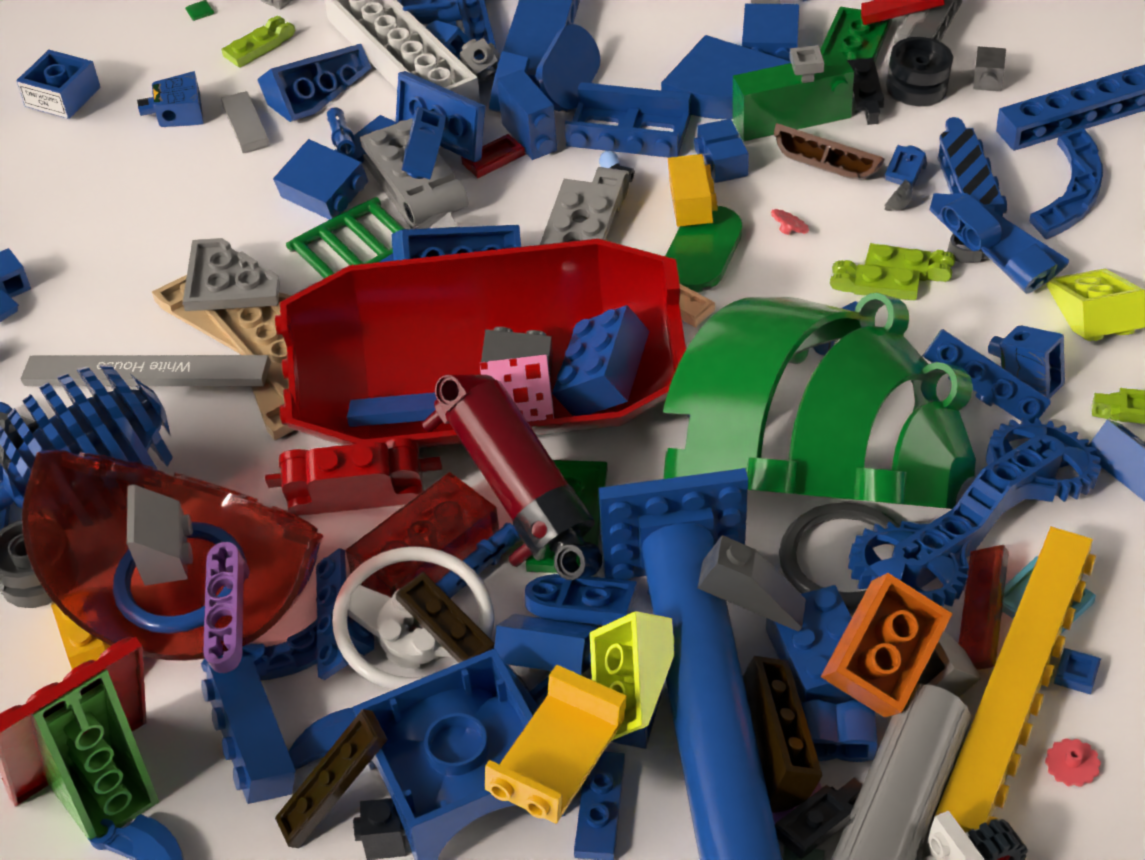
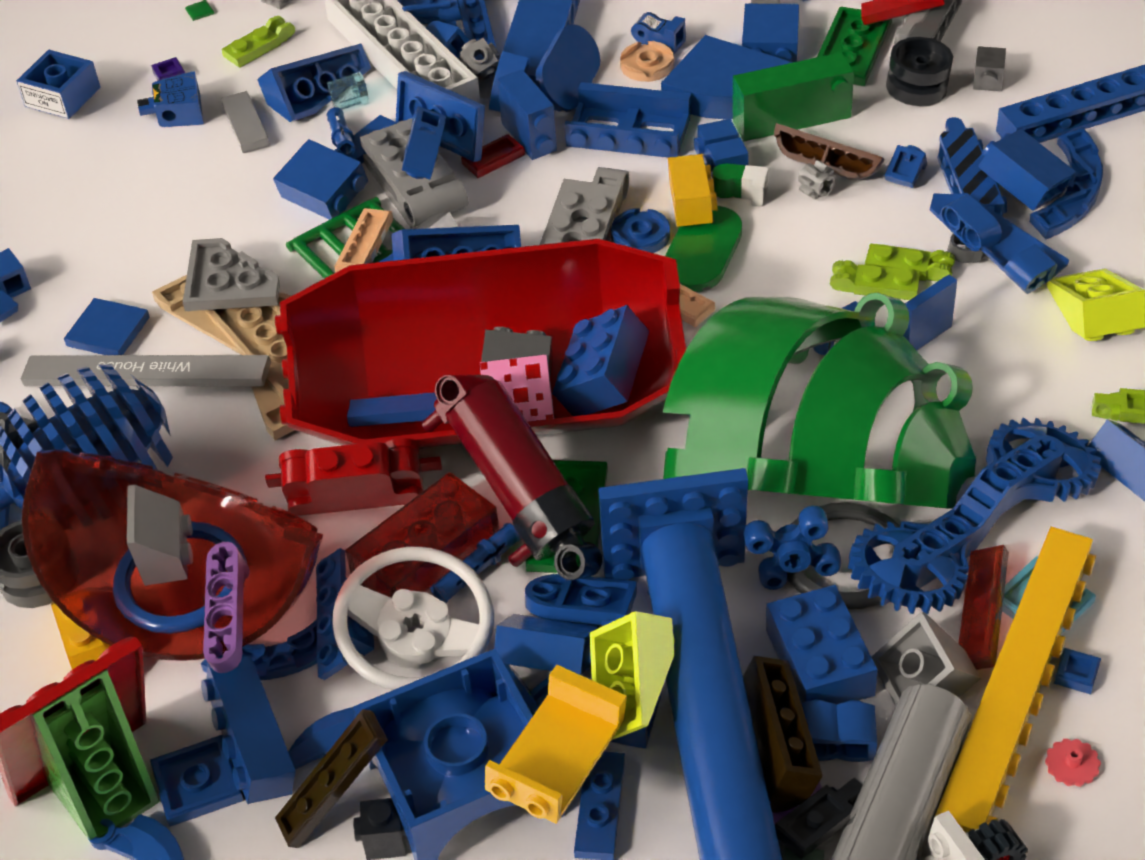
dark brown tile [396,572,495,663] -> none
light blue arm [599,151,635,183] -> none
dark grey slope [698,535,806,632] -> none
coral piece [771,209,809,235] -> none
light grey tile [790,45,824,83] -> none
orange brick [821,573,953,717] -> none
black hinge [847,57,884,125] -> none
dark grey animal [884,179,913,211] -> none
blue bracket [922,329,1051,423] -> none
blue torso [988,325,1065,399] -> none
none -> blue tile [63,298,150,355]
none -> blue tile [150,735,244,827]
none -> dark purple tile [151,57,185,81]
none -> clear light blue tile [327,72,369,110]
none -> light nougat plate [334,208,393,272]
none -> blue tile [611,208,670,253]
none -> light nougat tile [620,41,675,82]
none -> blue leg [631,12,686,54]
none -> leg [712,163,769,207]
none -> blue gear [744,505,841,590]
none -> light grey gear [798,160,835,200]
none -> blue tile [903,275,957,350]
none -> blue brick [978,129,1076,211]

